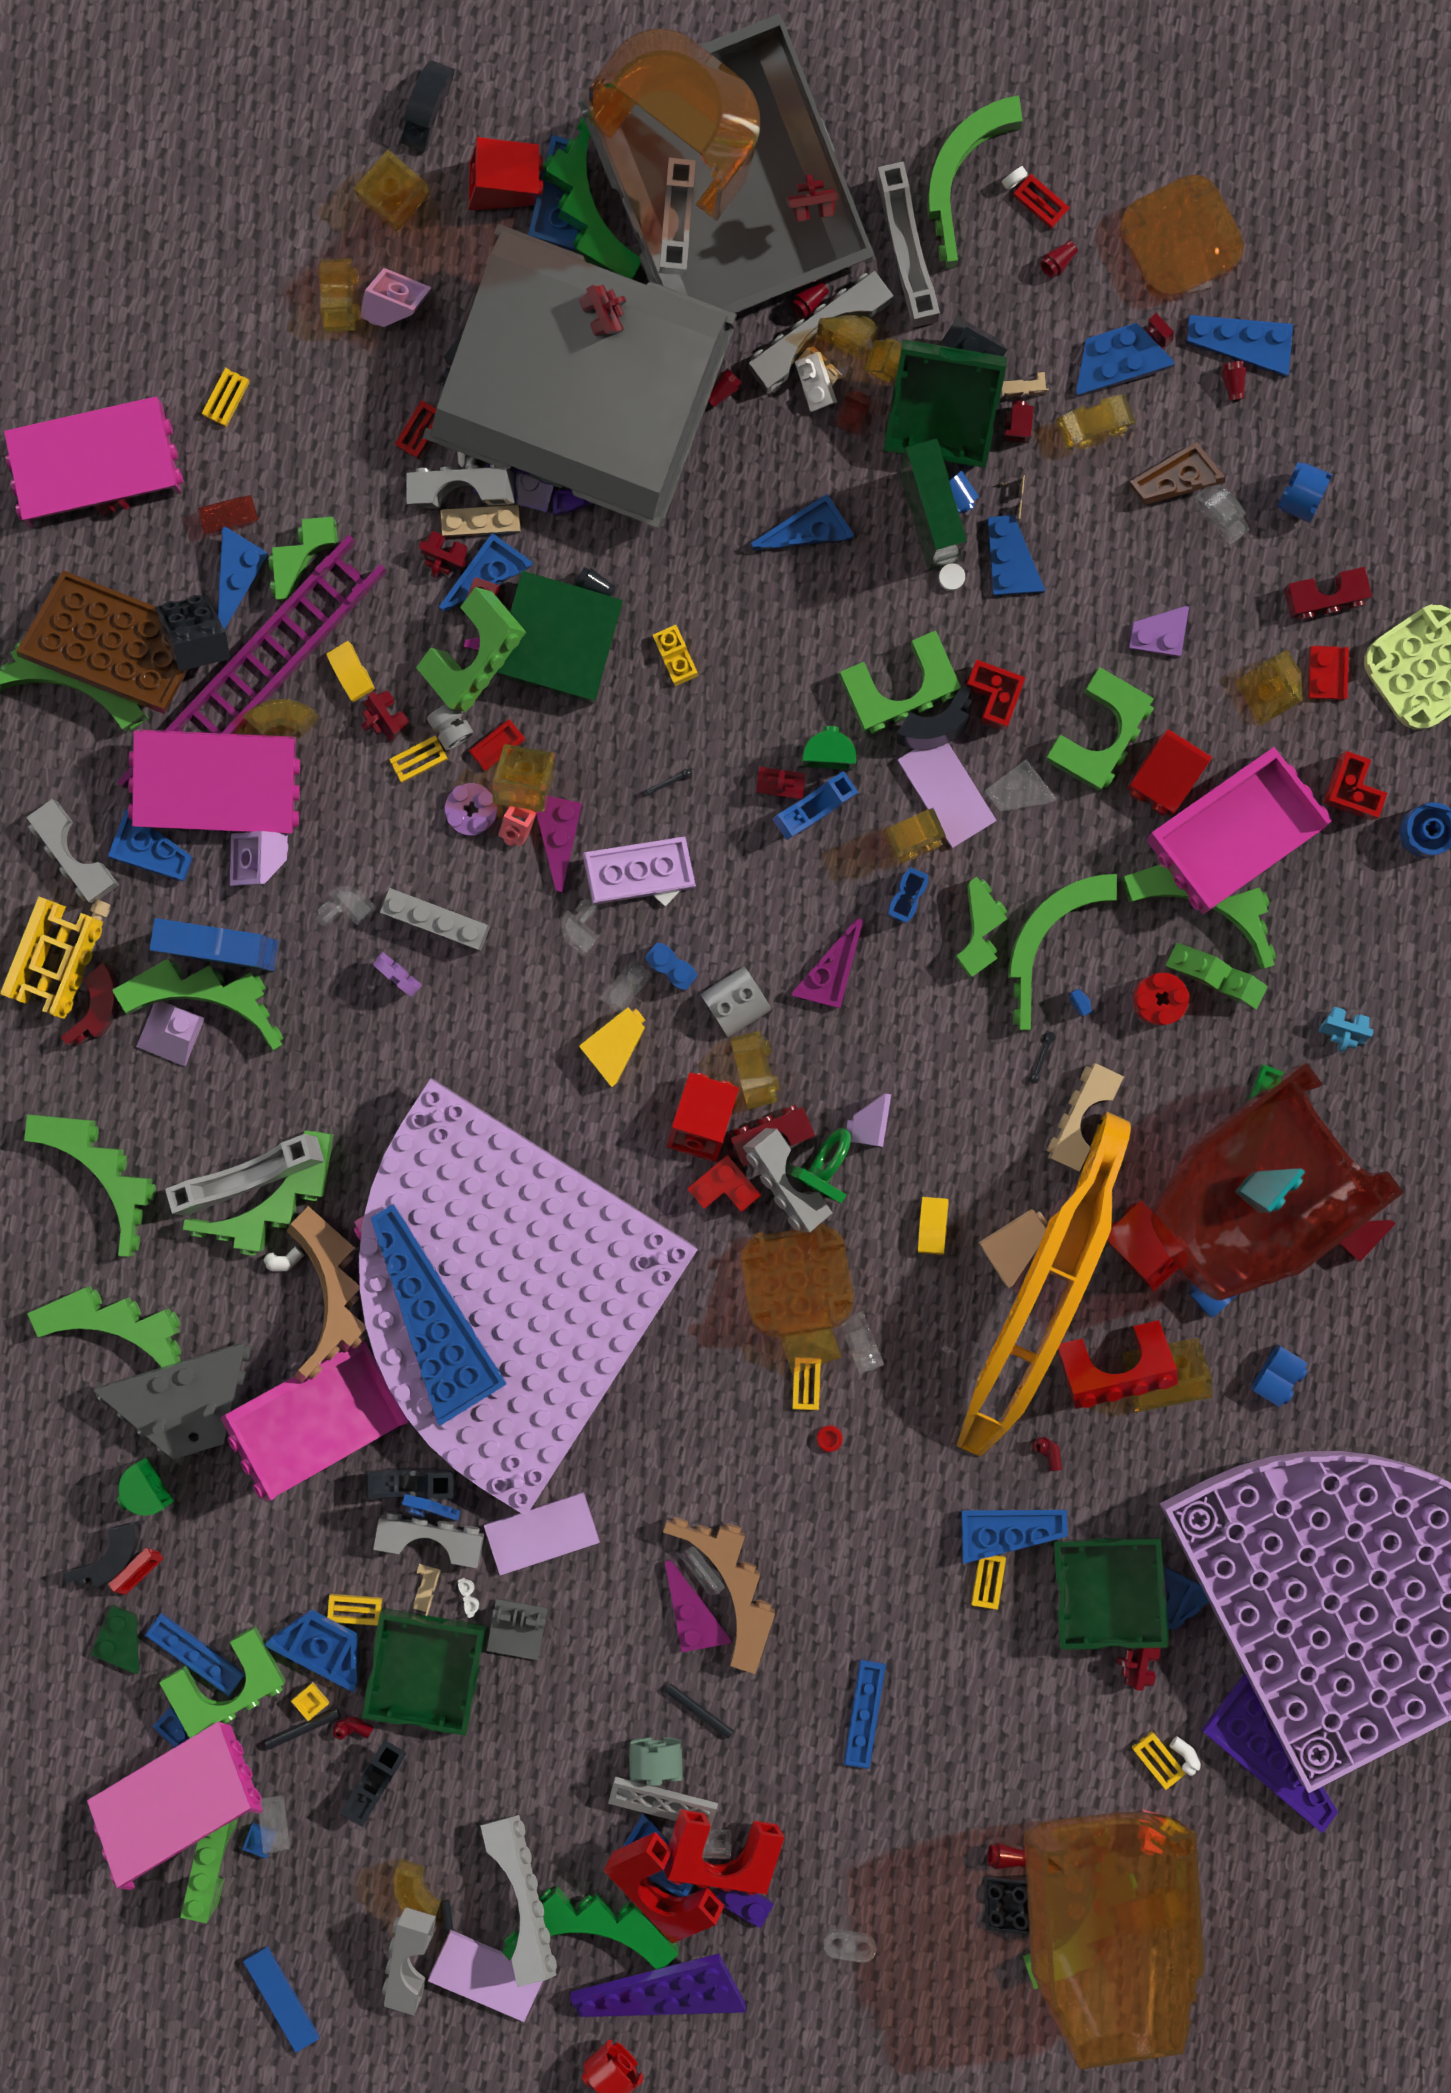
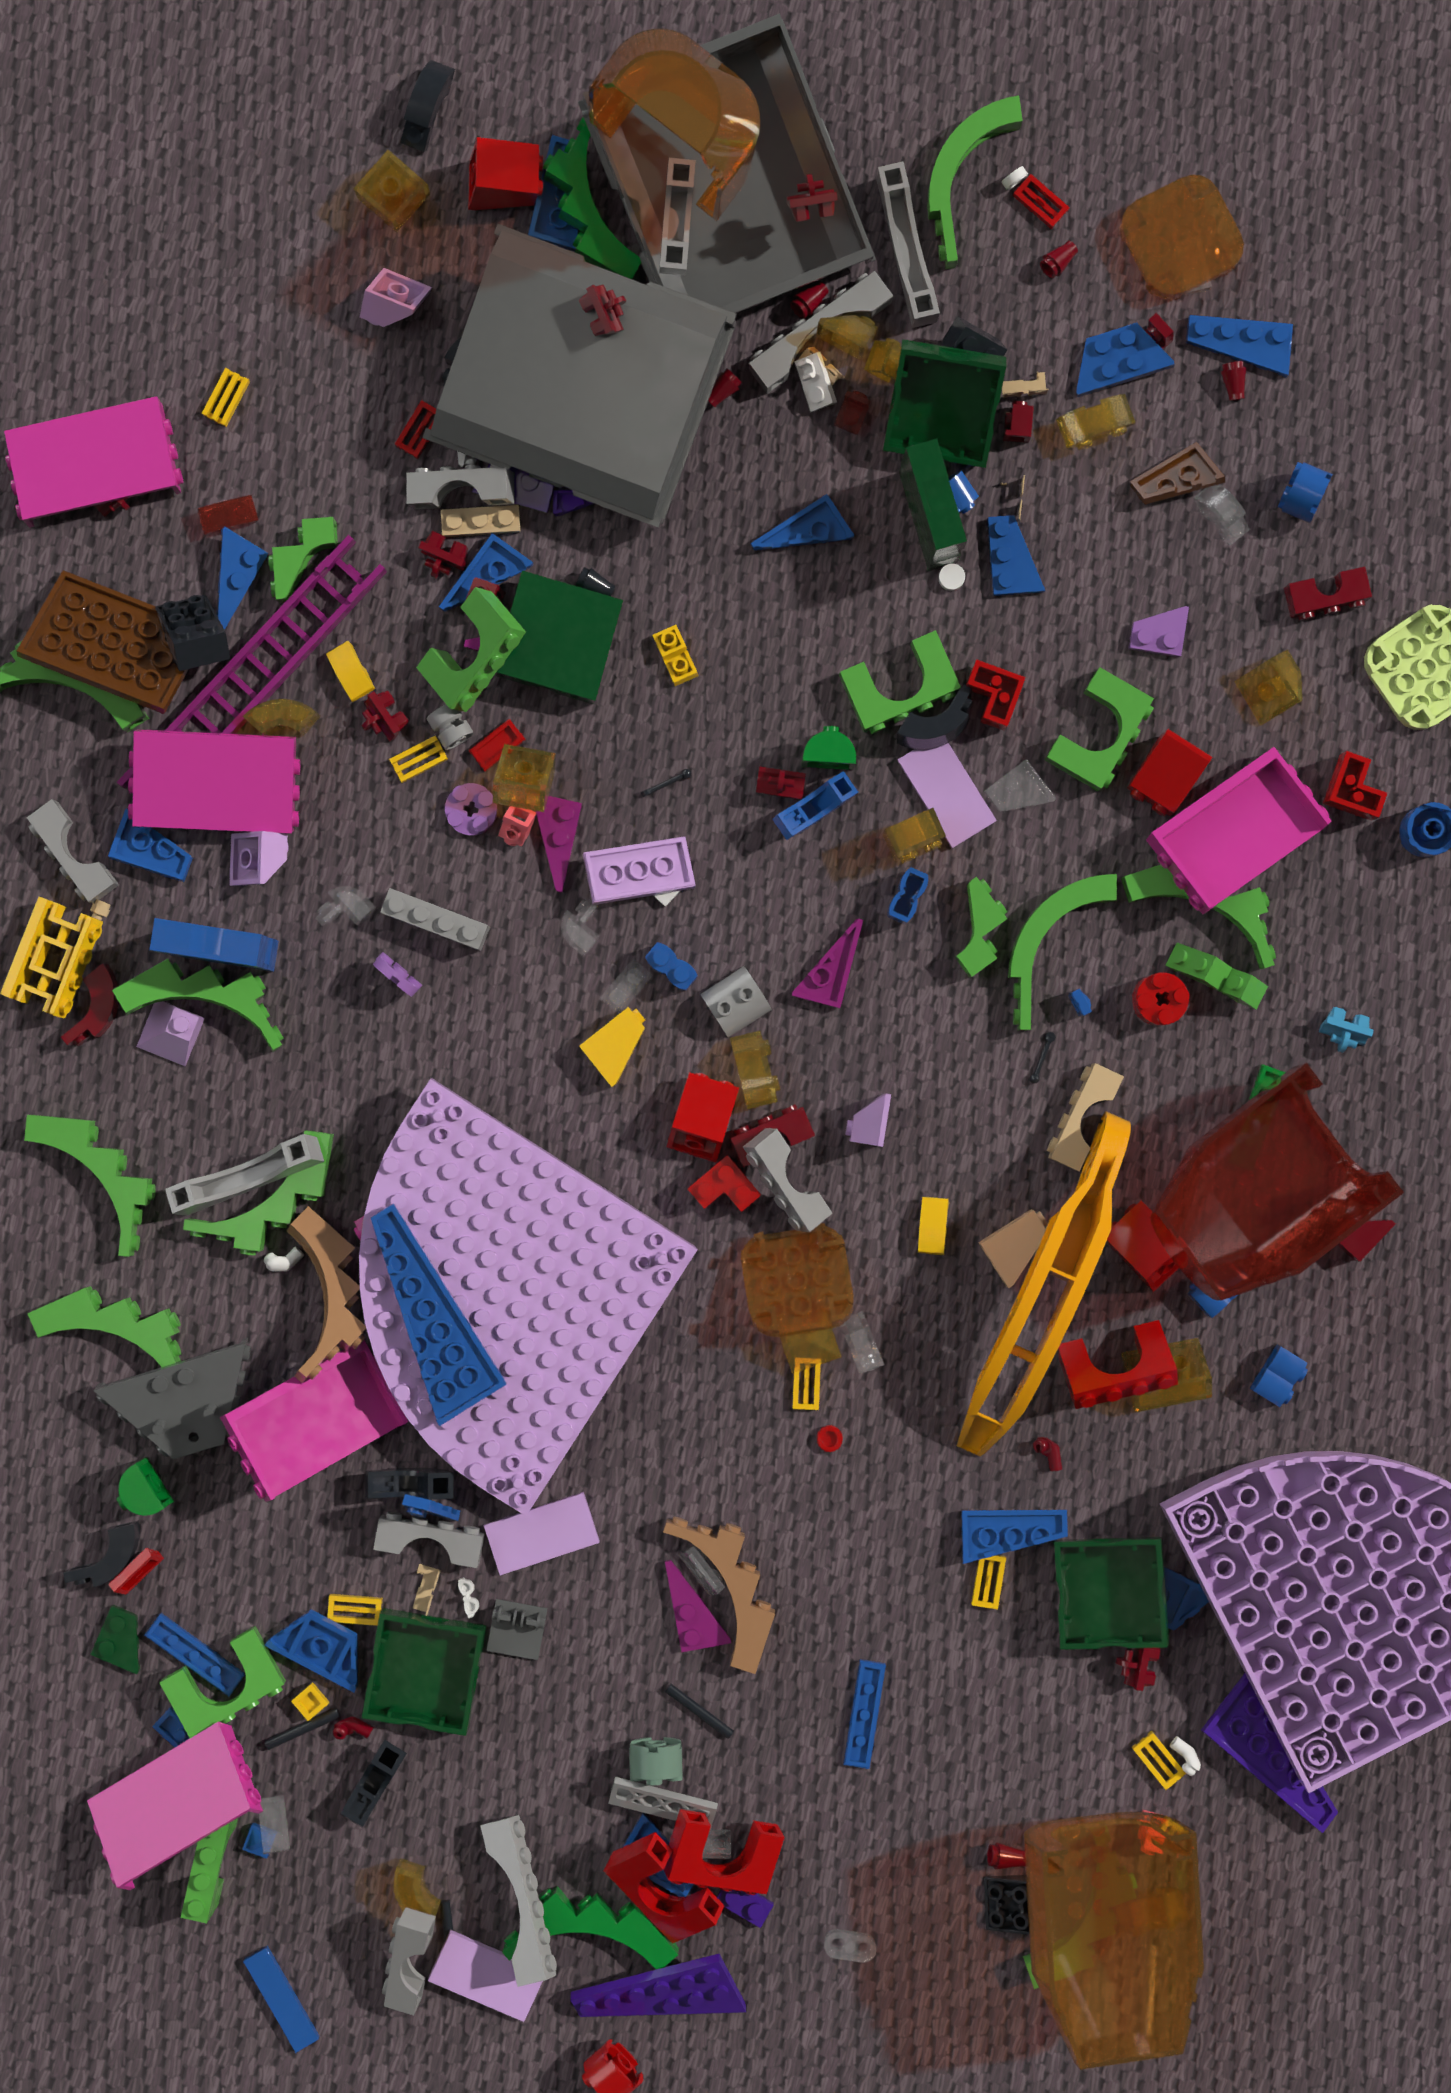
clear yellow brick [319,258,360,332] -> none
green tile [785,1128,851,1204] -> none
teal slope [1235,1169,1305,1213] -> none
red plate [1308,646,1349,700] -> none

